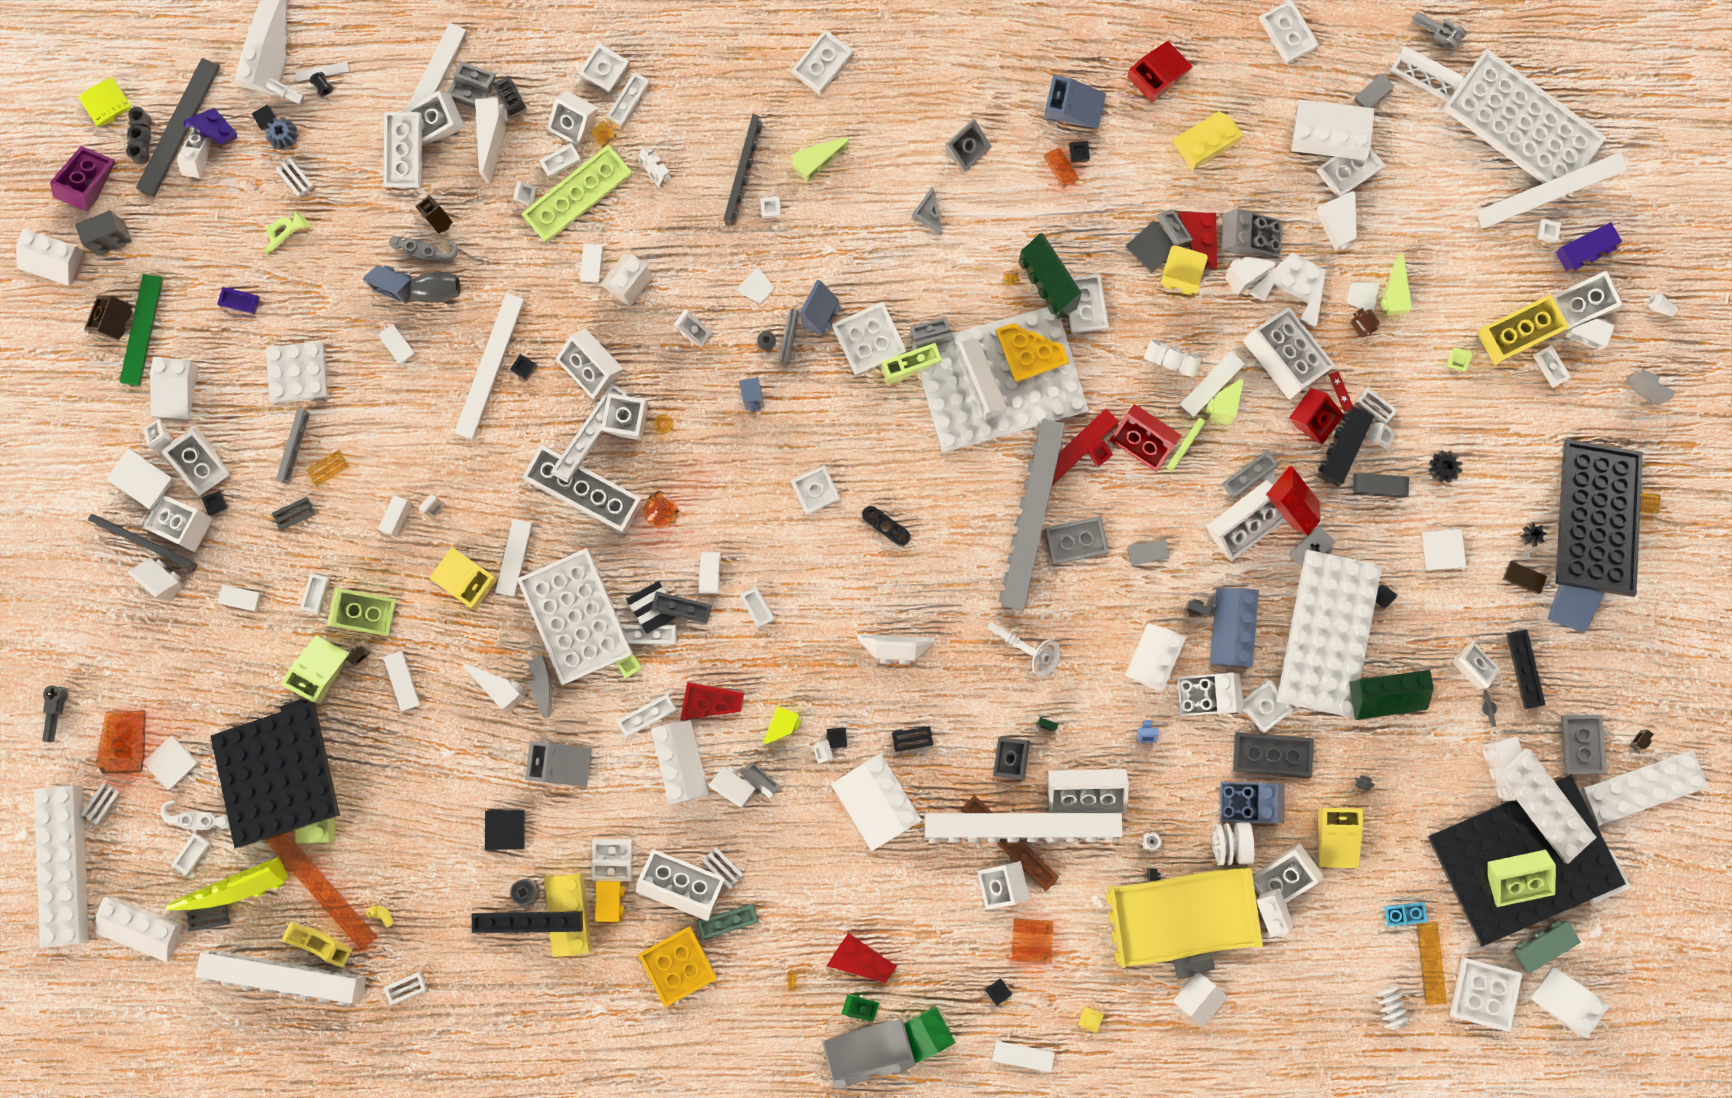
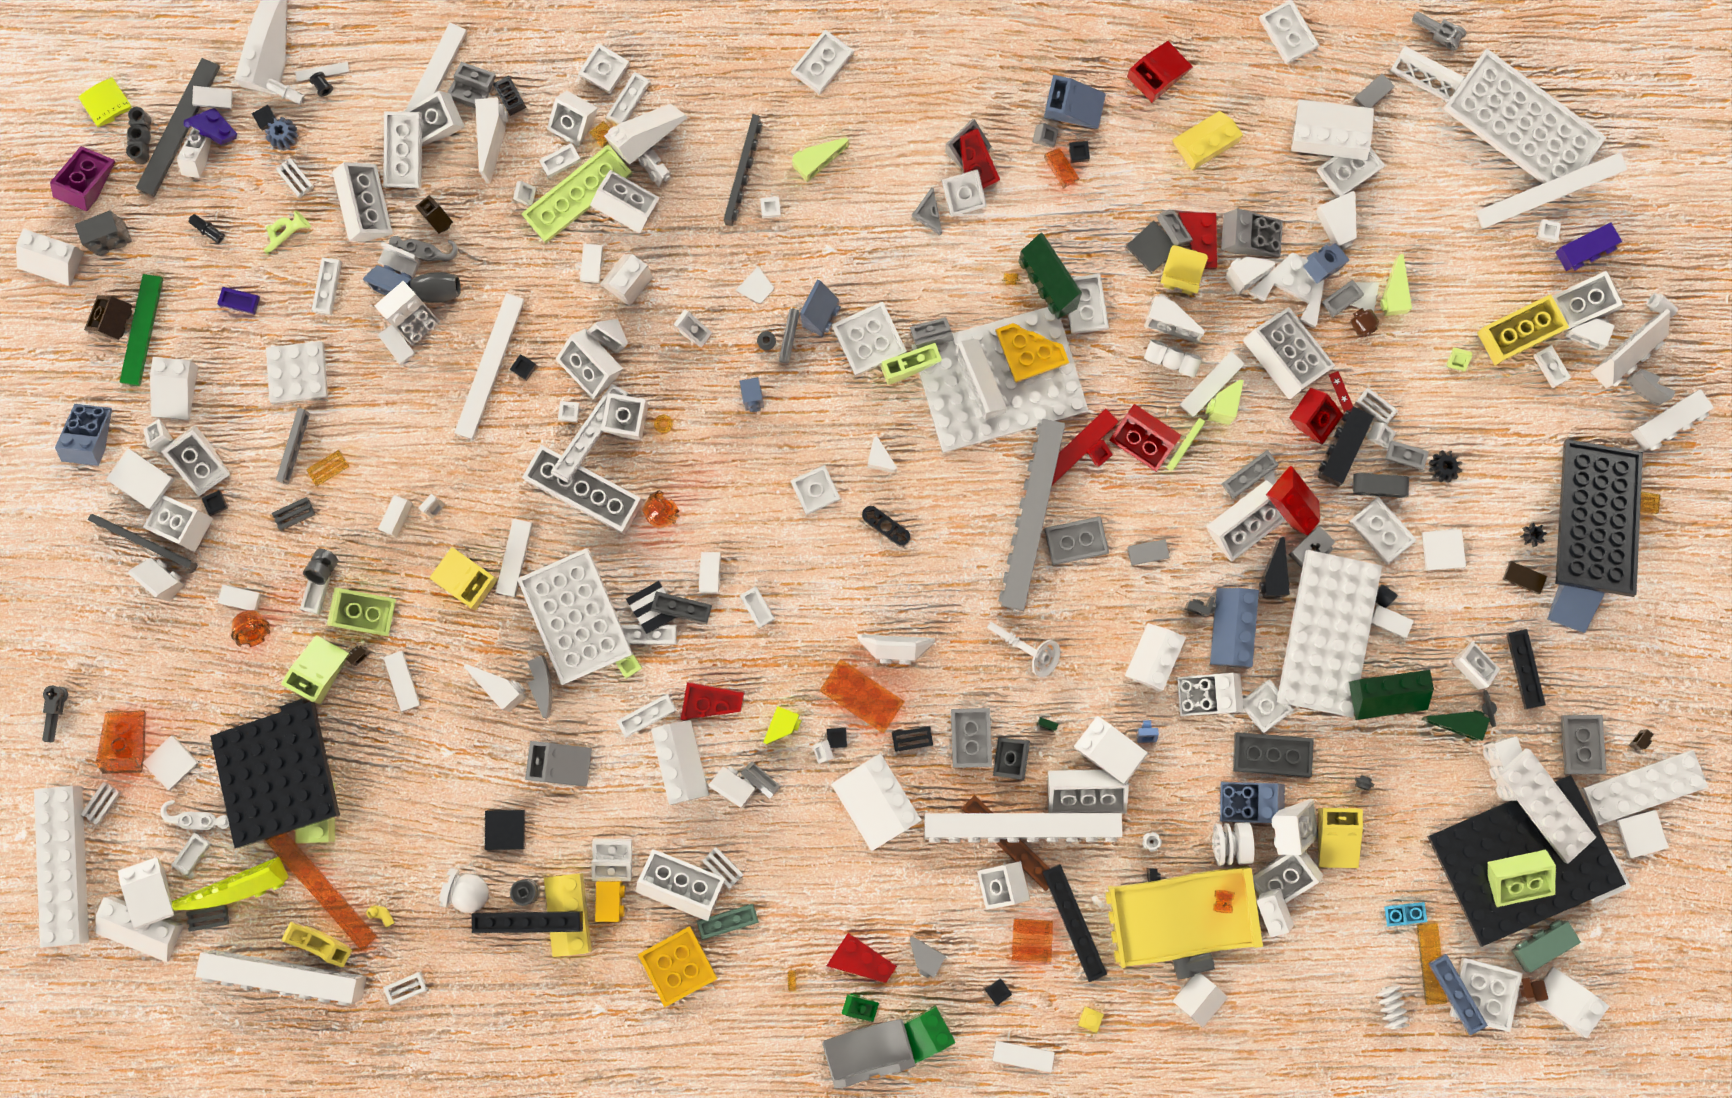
none -> sand blue slope [55,404,112,466]
none -> white slope [118,857,174,930]
none -> black axle [188,214,225,244]
none -> white tile [192,86,233,110]
none -> clear orange cone [231,610,270,647]
none -> dark grey wheel [303,548,338,585]
none -> white tile [311,257,342,316]
none -> white slope [332,162,393,242]
none -> white slope [375,281,440,346]
none -> white panel [378,242,421,278]
none -> white tile [439,868,488,913]
none -> white plate [558,401,580,423]
none -> white slope [586,319,628,353]
none -> white slope [590,170,659,233]
none -> white slope [604,104,687,164]
none -> clear orange plate [819,659,905,734]
none -> white slope [868,436,897,473]
none -> light grey slope [910,935,946,978]
none -> white tile [941,169,987,217]
none -> light grey plate [951,708,992,768]
none -> red wing [960,128,1000,189]
none -> light grey slope [1032,123,1058,147]
none -> black tile [1042,864,1107,982]
none -> white slope [1074,716,1148,785]
none -> white slope [1144,295,1205,344]
none -> clear orange wheel [1213,890,1235,913]
none -> black slope [1259,537,1290,598]
none -> white slope [1272,799,1318,855]
none -> sand blue brick [1303,243,1350,284]
none -> light grey tile [1322,280,1364,318]
none -> white tile [1349,497,1417,565]
none -> white tile [1371,605,1414,639]
none -> light grey plate [1385,440,1429,470]
none -> dark green slope [1422,710,1490,741]
none -> sand blue tile [1428,954,1488,1036]
none -> reddish brown bracket [1519,978,1549,1004]
none -> white slope [1591,309,1670,389]
none -> white tile [1616,810,1668,858]
none -> white brick [1630,389,1714,451]

